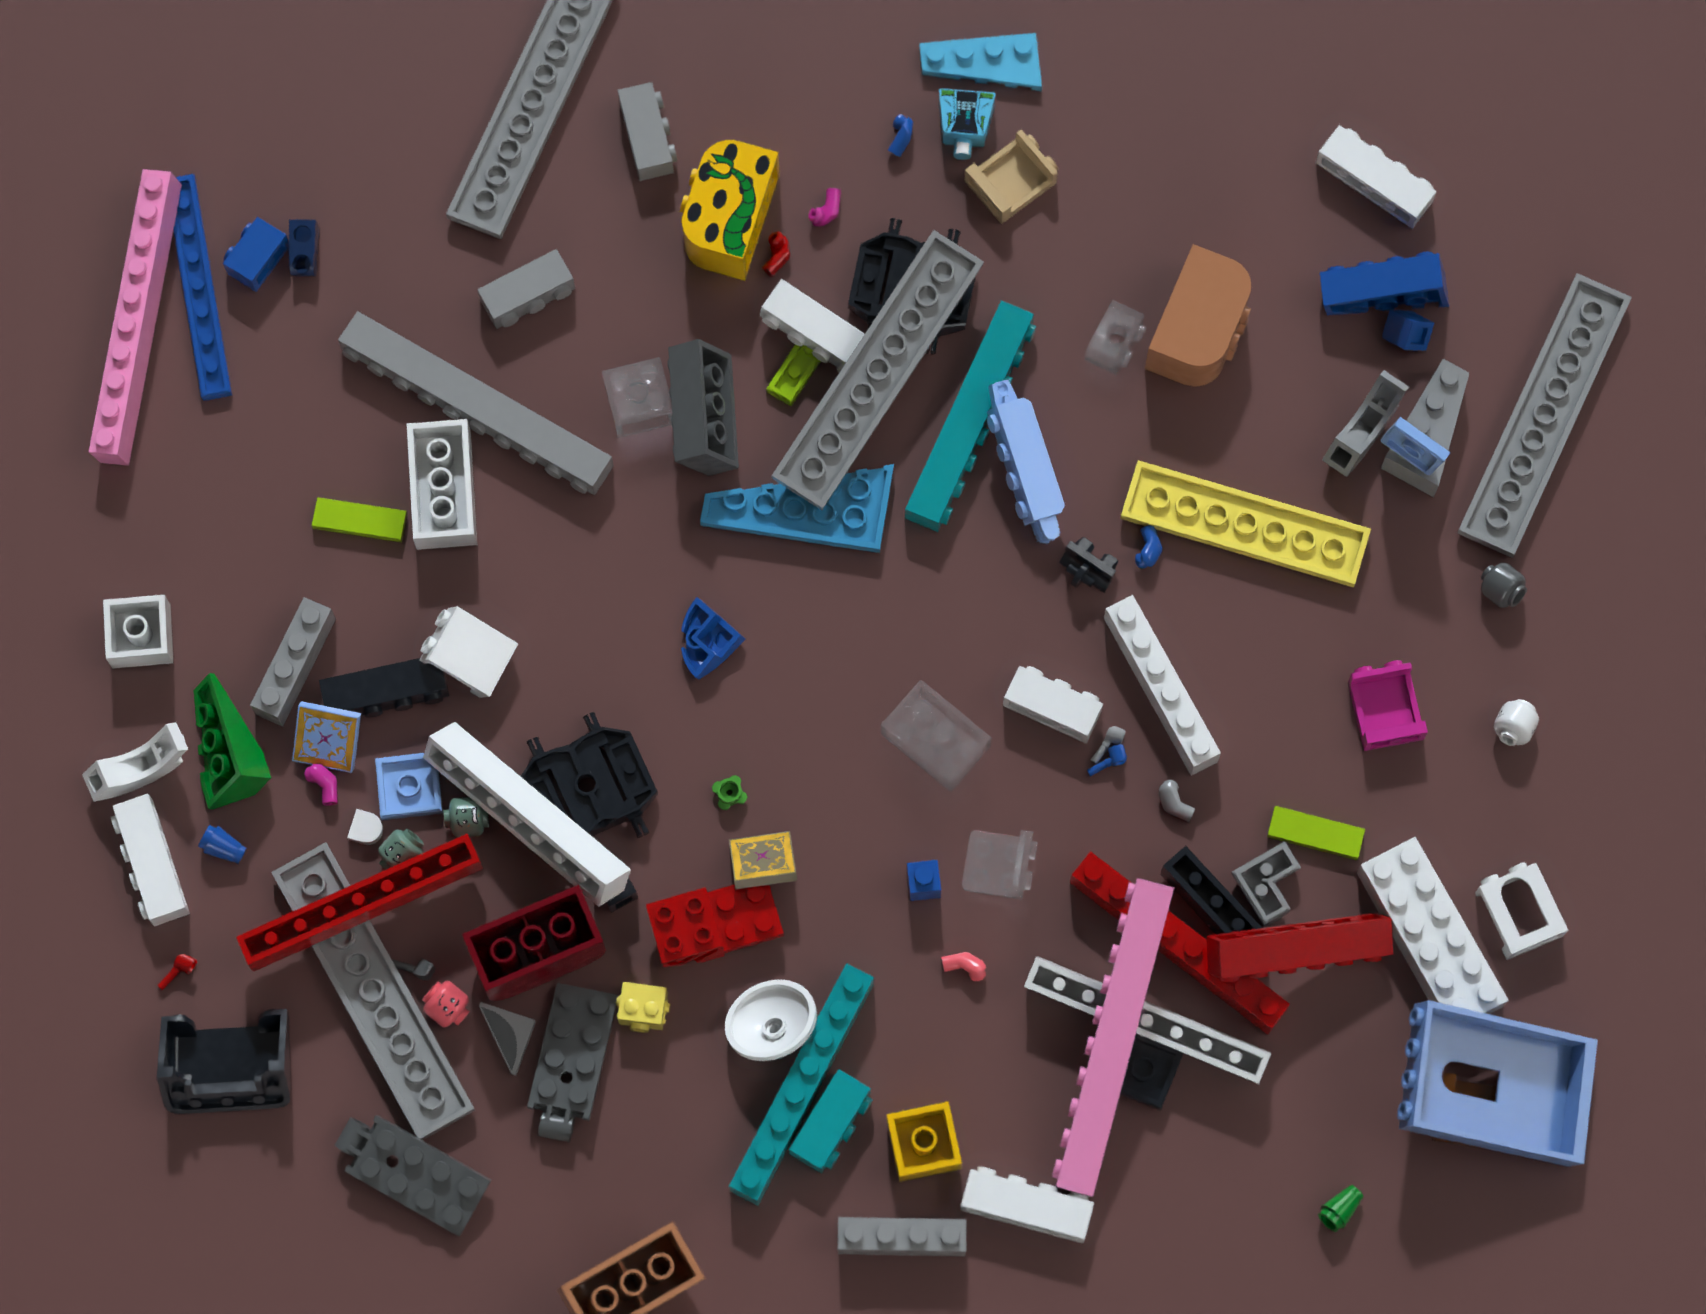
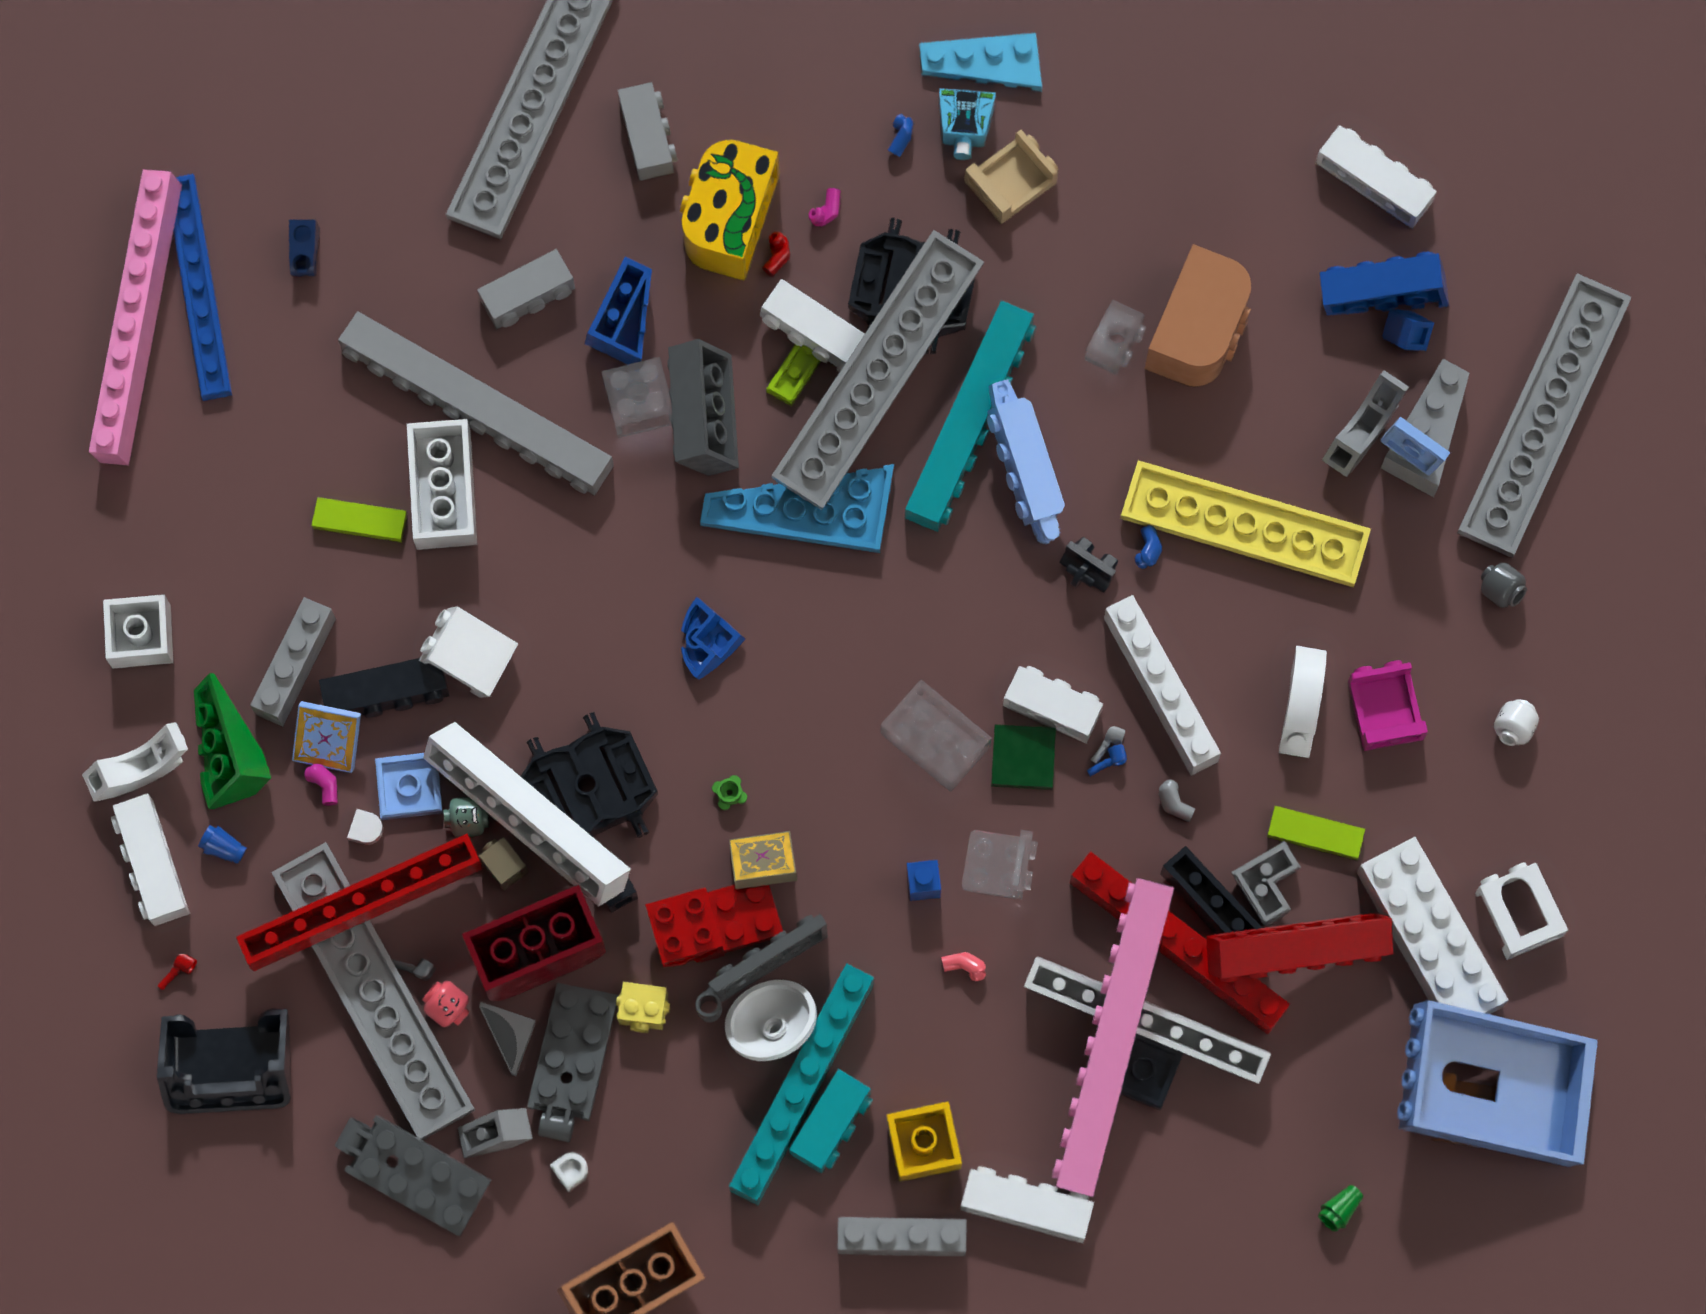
blue brick [223,217,289,292] -> none
sand green head [378,828,424,870] -> none
none -> light grey slope [458,1108,533,1158]
none -> dark tan brick [479,837,529,891]
none -> white tile [550,1153,588,1192]
none -> blue wedge [584,256,652,369]
none -> dark grey hinge [696,914,828,1023]
none -> dark green tile [991,724,1056,790]
none -> white arch [1279,646,1327,758]

